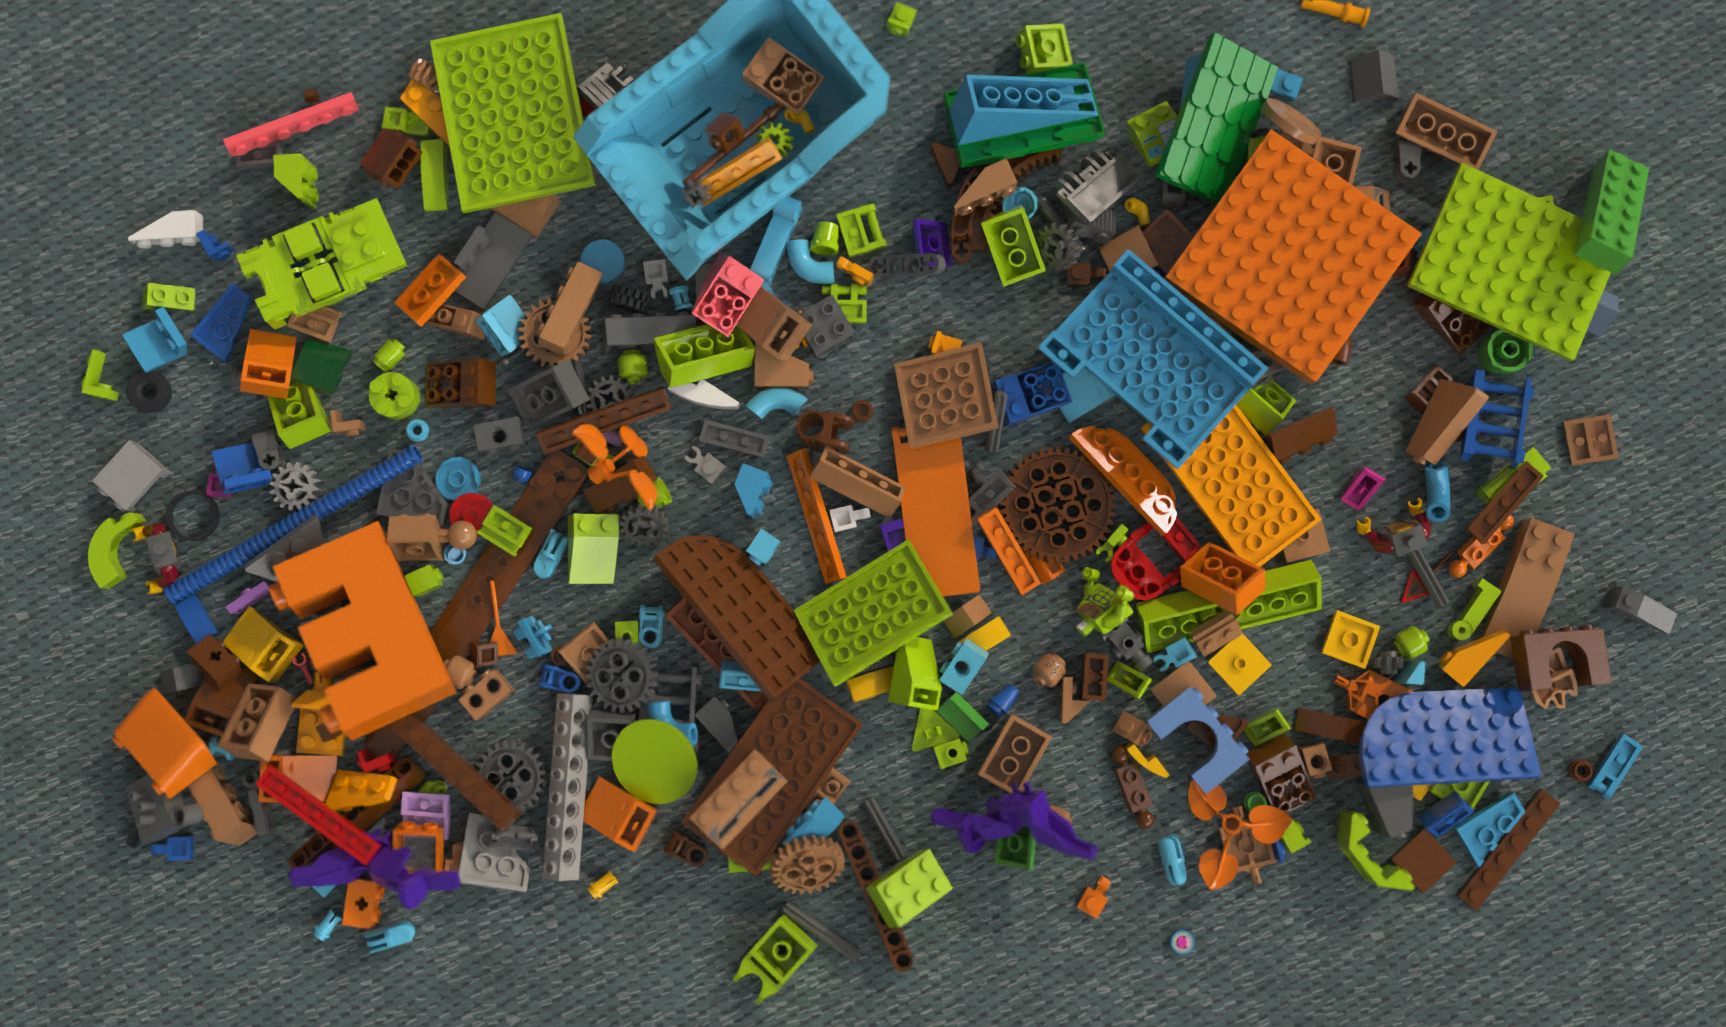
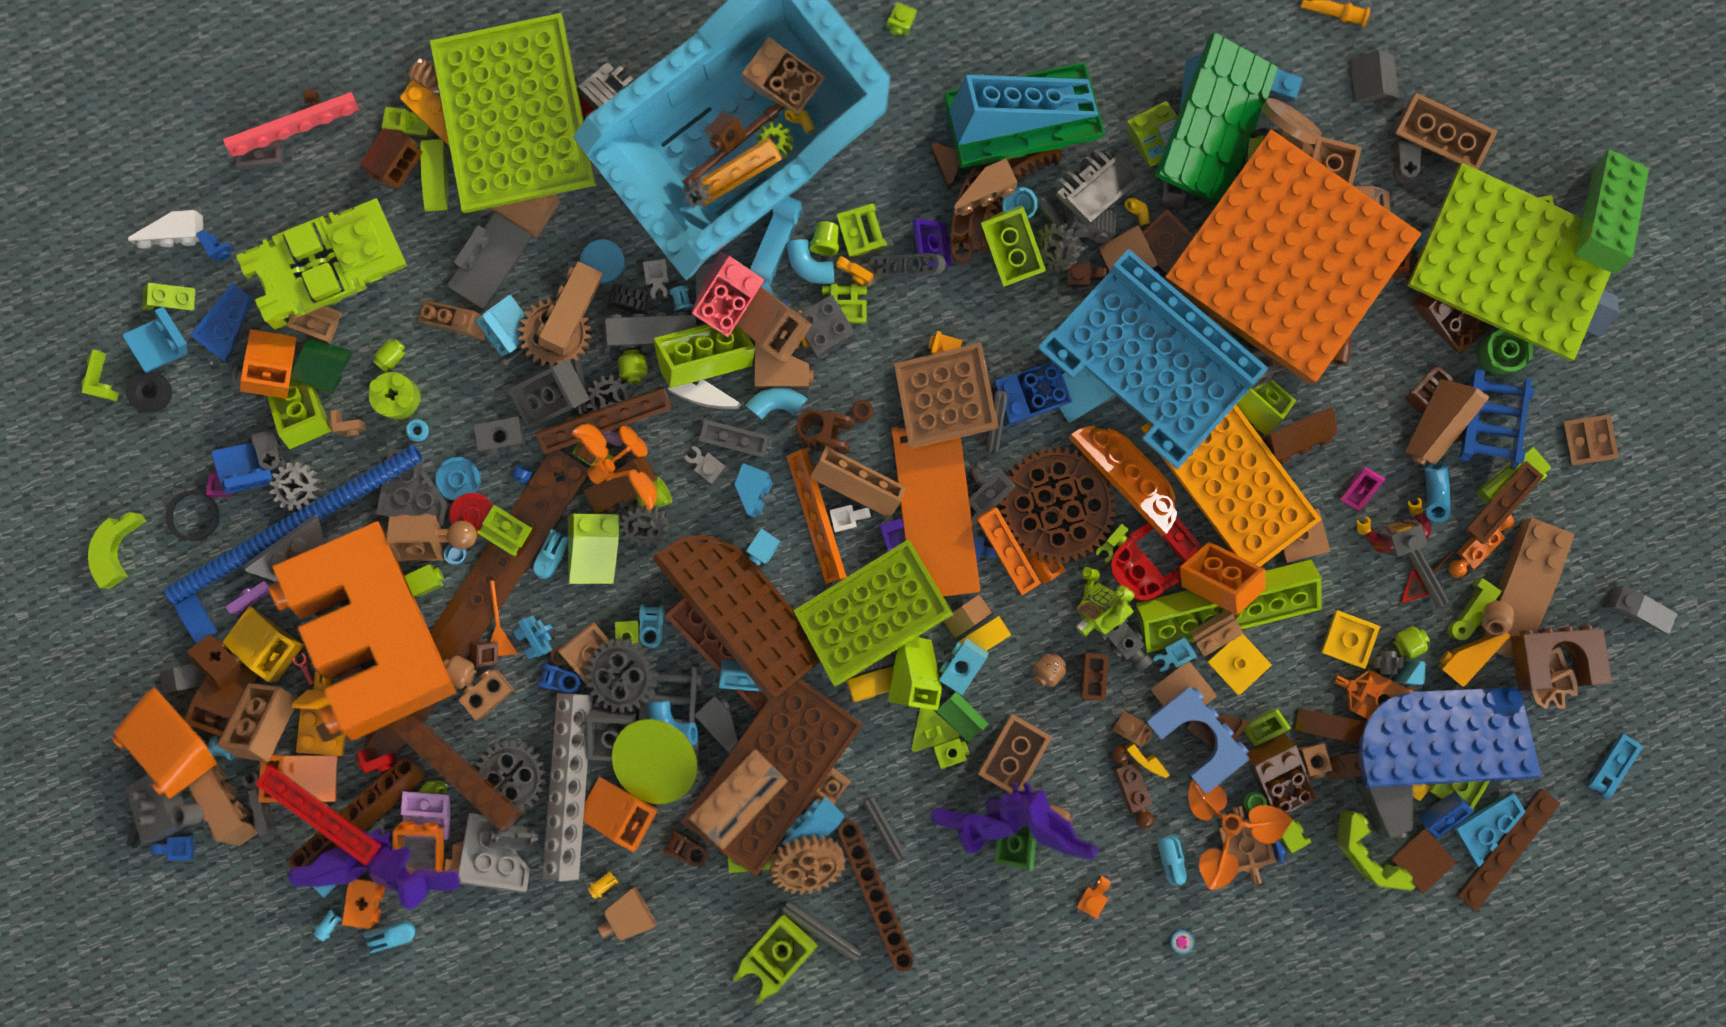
light grey panel [92,440,170,512] -> none
torso [130,523,183,594] -> none
lime slope [273,153,319,209] -> none
light orange wing [325,770,397,812] -> none
orange plate [394,253,466,327] -> none
reddish brown slope [425,358,496,408] -> none
lime brick [866,849,953,928] -> none
blue cone [987,684,1020,718] -> none
lime plate [1016,24,1073,74] -> none
medium nougat slope [1060,677,1090,723] -> none
lime slope [1107,660,1152,699] -> none
reddish brown plate [1569,759,1593,782] -> none
none -> medium nougat torso [598,886,657,940]
none -> medium nougat head [1482,601,1514,635]

